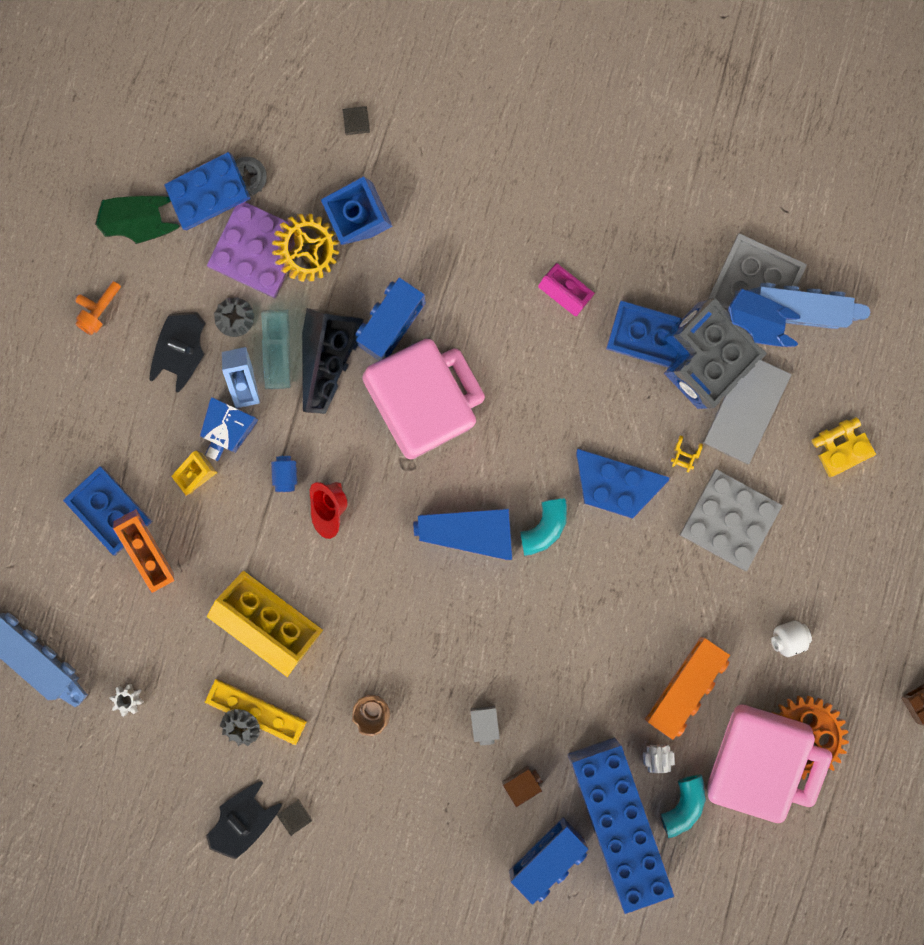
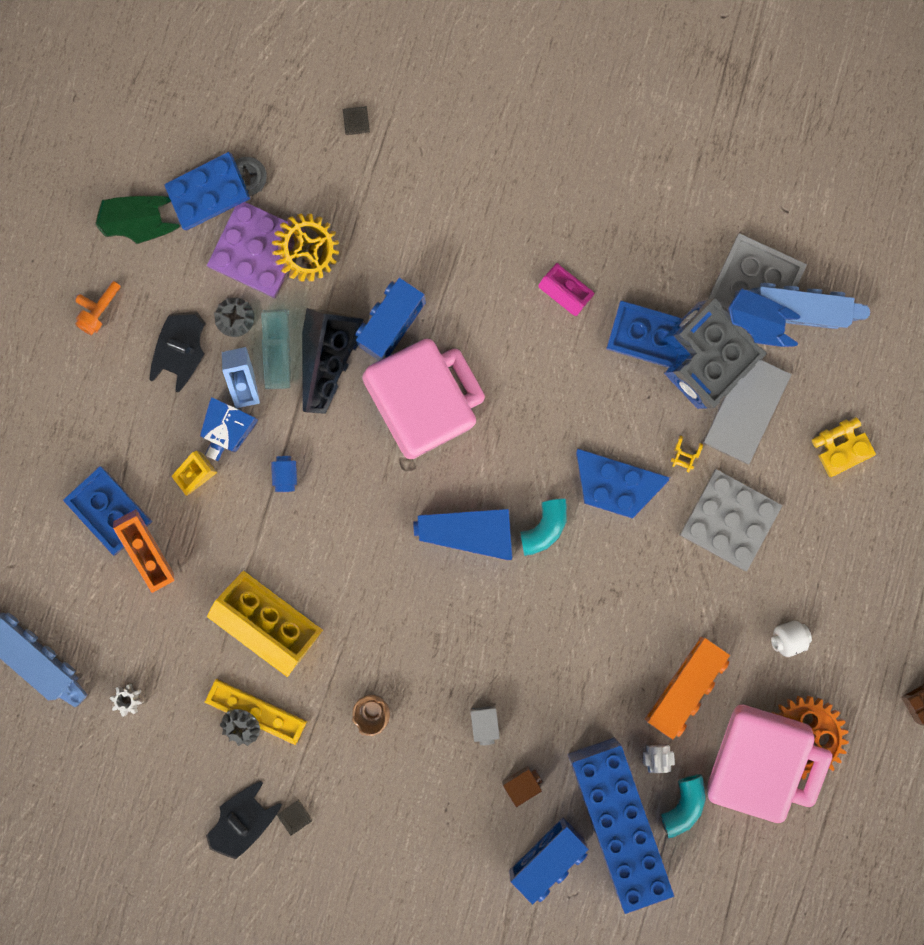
red piece [309,482,348,539] -> none
blue slope [321,177,393,245] -> none

